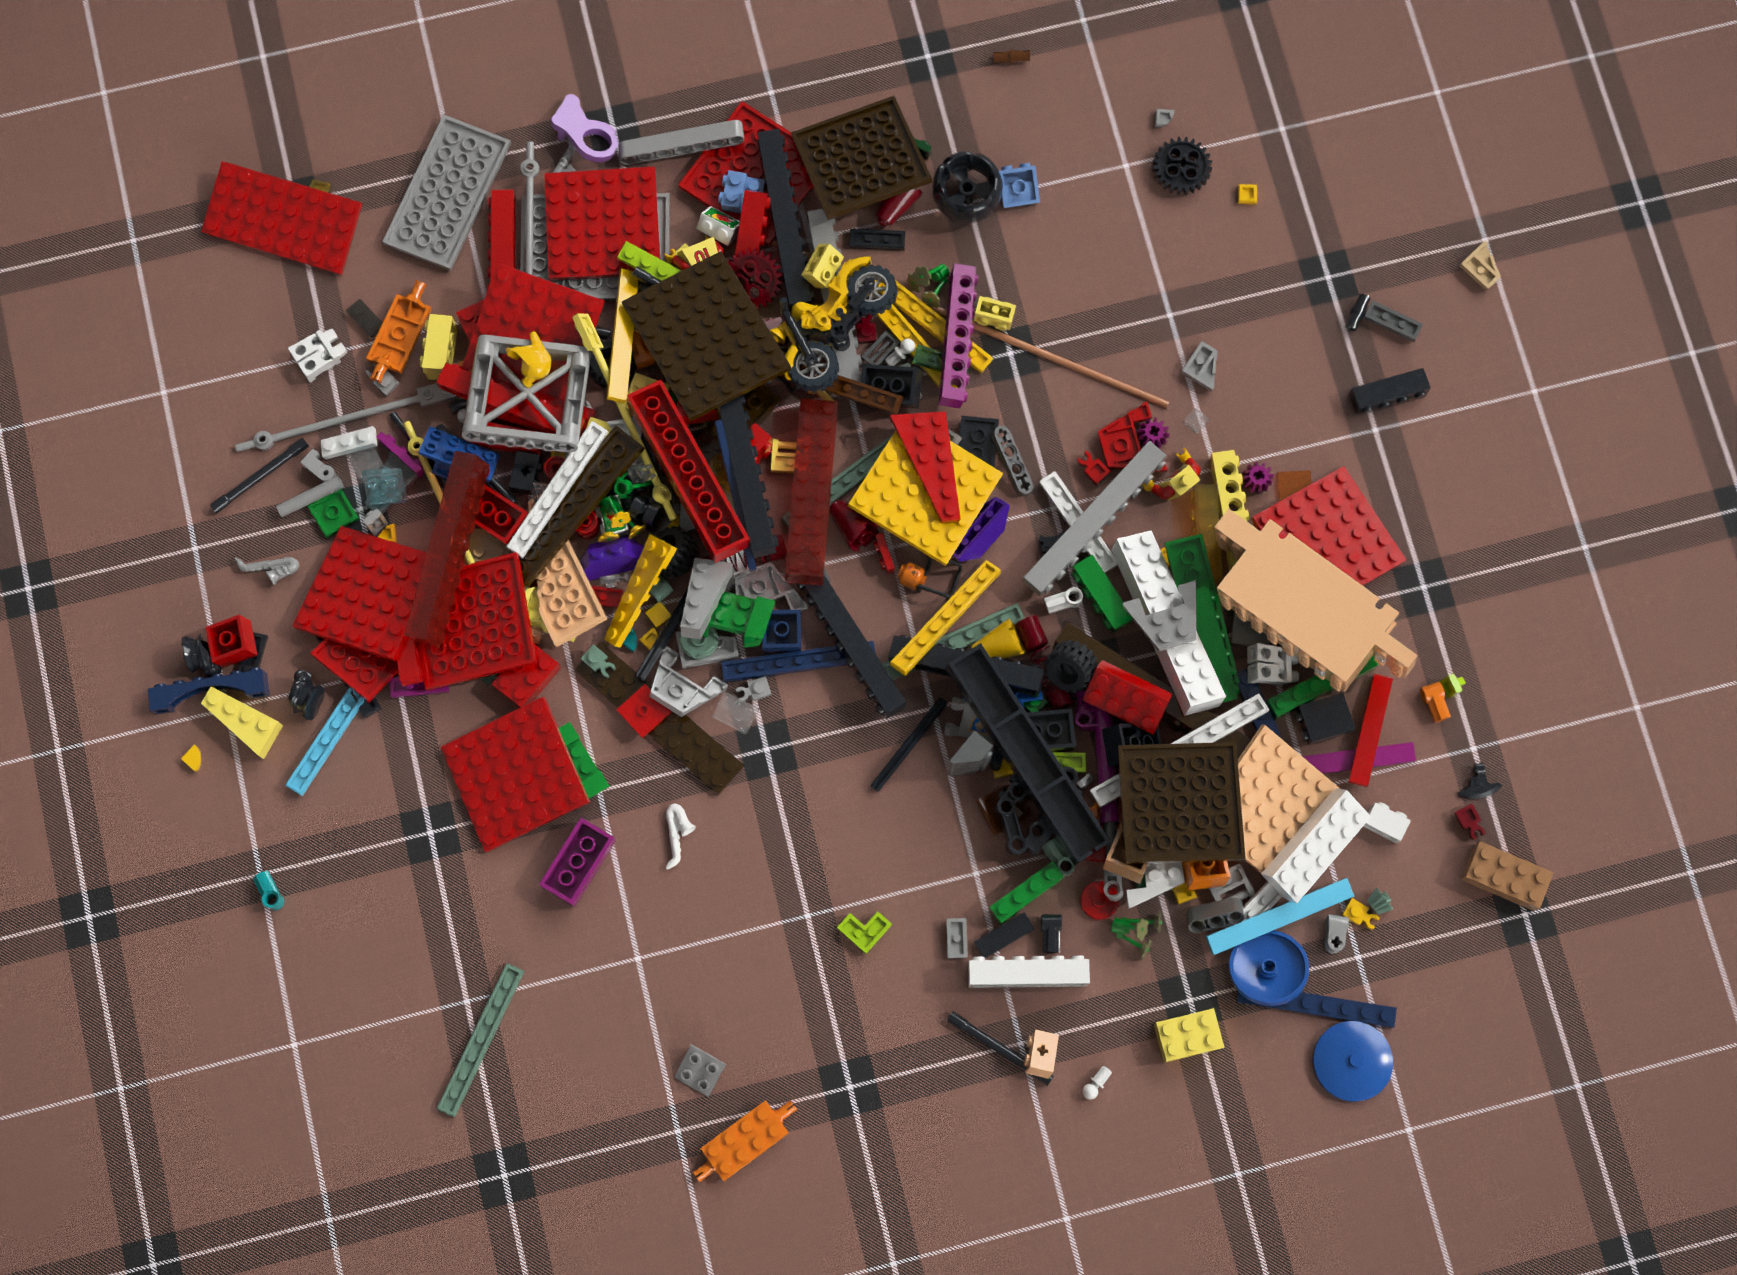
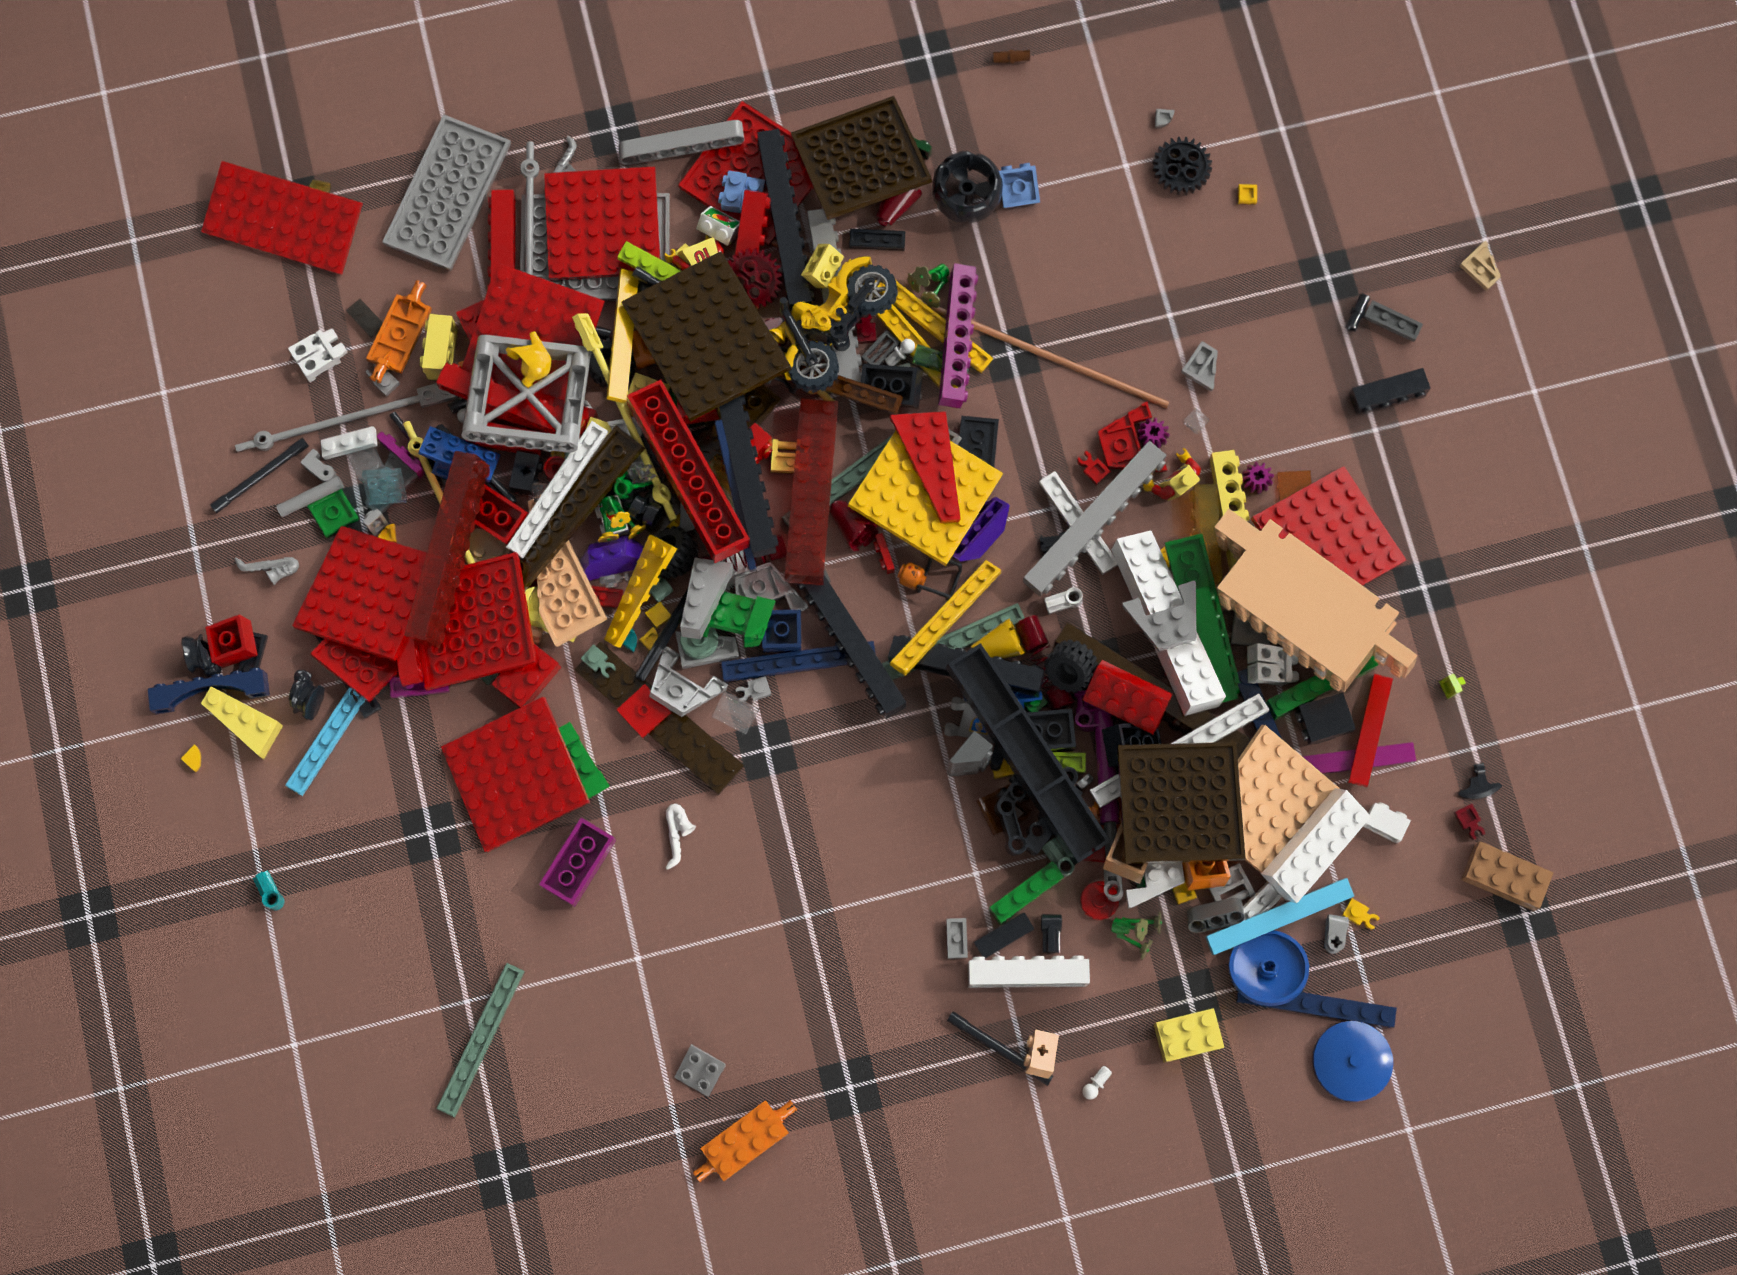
animal [551,94,618,163] -> none
red wheel [576,511,600,540] -> none
lime plate [837,911,892,954] -> none
black axle [871,697,947,792] -> none
light yellow brick [974,296,1016,331] -> none
dark grey beam [991,426,1033,496] -> none
green brick [1071,554,1133,633] -> none
sand green piece [1367,888,1394,915] -> none
orange piece [1420,682,1451,723] -> none

